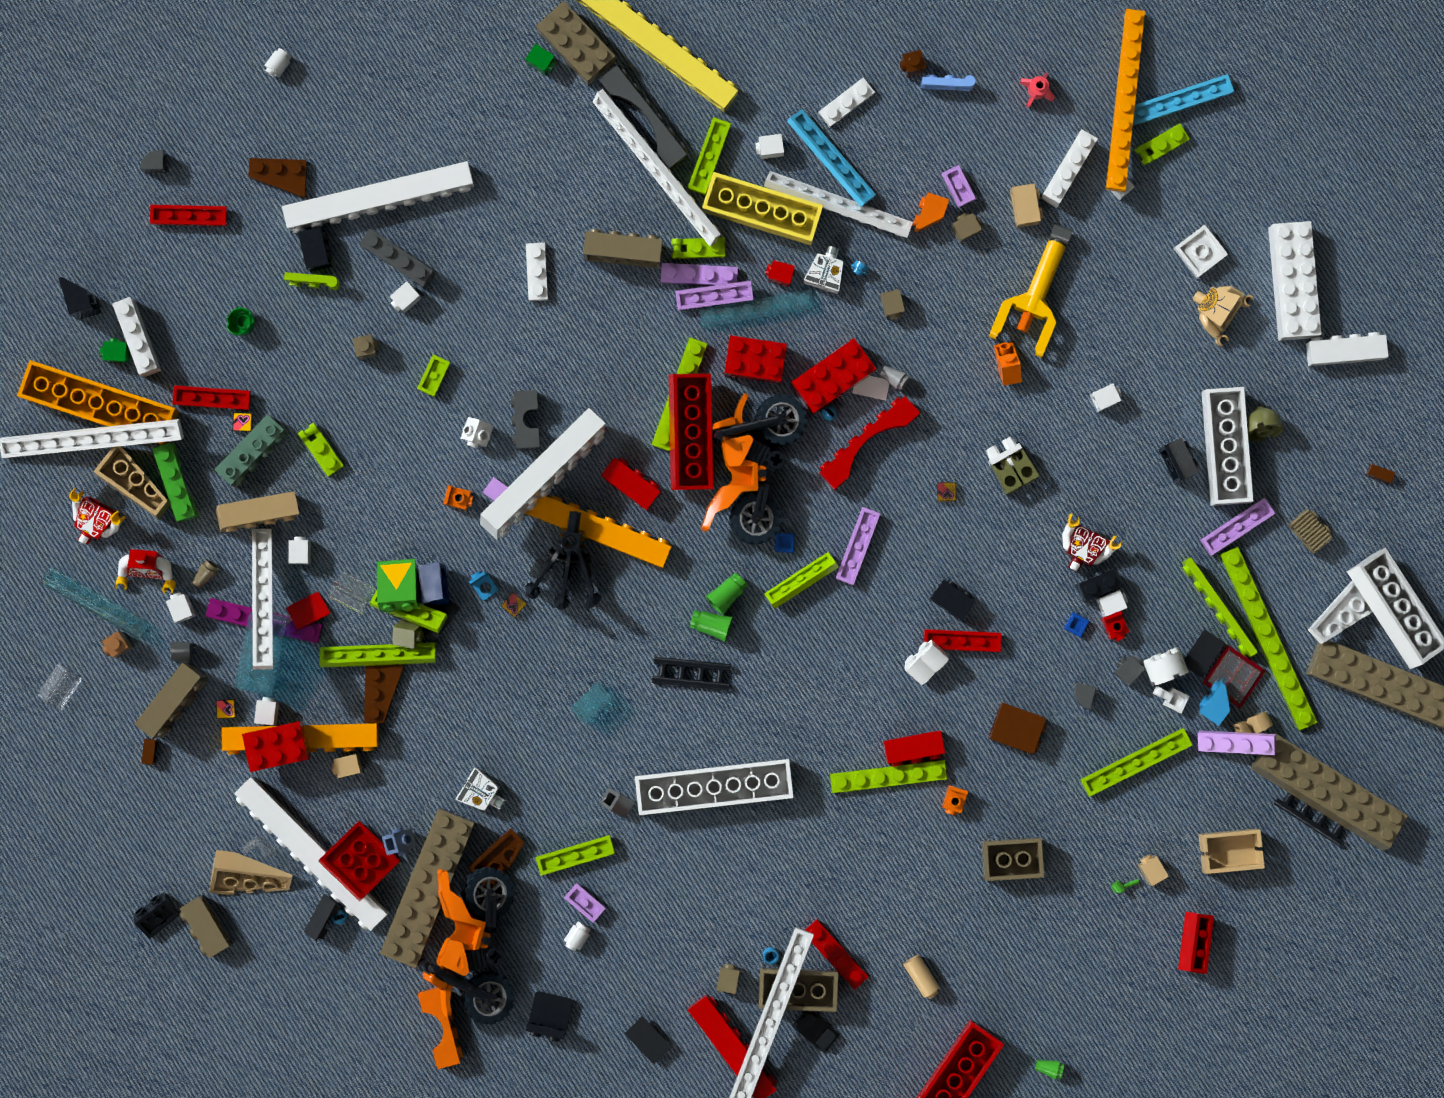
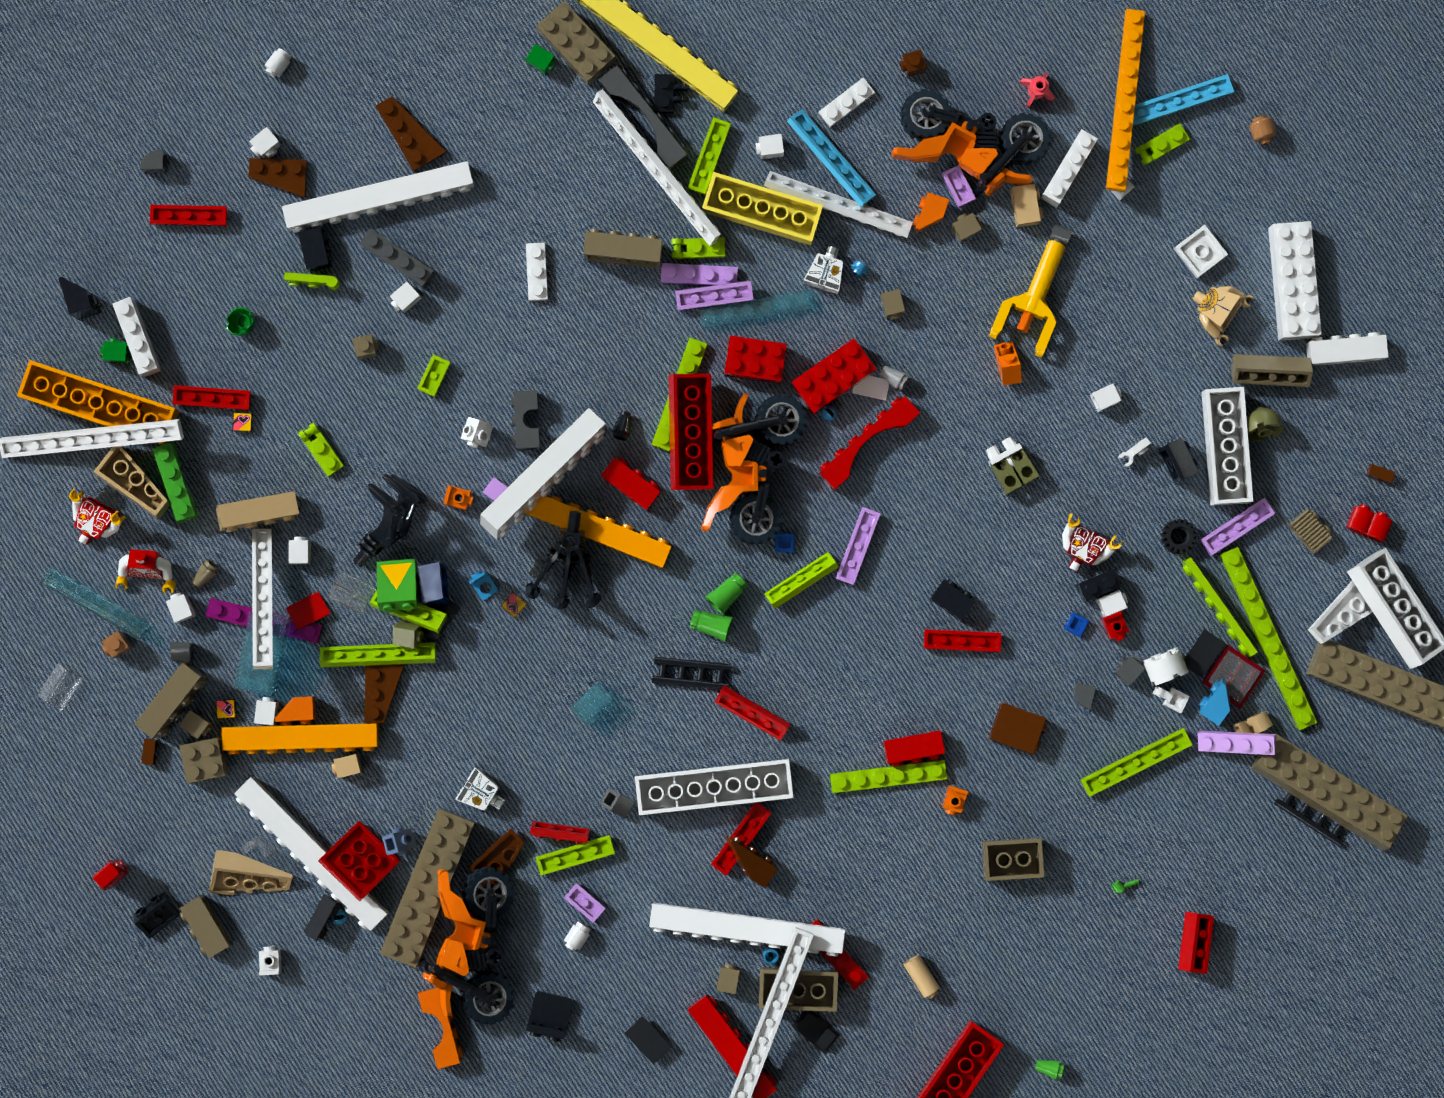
sand green brick [214,414,287,487] -> none
red brick [242,721,311,772] -> none
red brick [765,260,795,287] -> none
white brick [905,640,949,685] -> none
light blue plate [921,74,976,91] -> none
clear smoke tile [937,482,957,502] -> none
tan brick [1138,854,1169,886] -> none
tan piece [1198,828,1265,874] -> none
none -> red brick [93,859,129,891]
none -> dark tan brick [179,710,212,739]
none -> dark tan brick [179,737,229,784]
none -> white brick [249,127,282,158]
none -> white brick [259,946,282,975]
none -> orange slope [275,696,316,726]
none -> black piece [353,474,427,568]
none -> reddish brown wing [376,96,446,172]
none -> red plate [530,821,590,844]
none -> black cone [612,411,632,441]
none -> white brick [649,903,845,956]
none -> black hinge [654,74,689,113]
none -> red plate [710,802,771,875]
none -> red plate [714,685,790,741]
none -> reddish brown slope [725,836,778,888]
none -> piece [891,89,1051,198]
none -> white plate [1118,437,1150,467]
none -> black tyre [1161,519,1198,554]
none -> dark tan brick [1231,354,1313,387]
none -> medium nougat head [1249,115,1277,145]
none -> red brick [1346,504,1393,543]

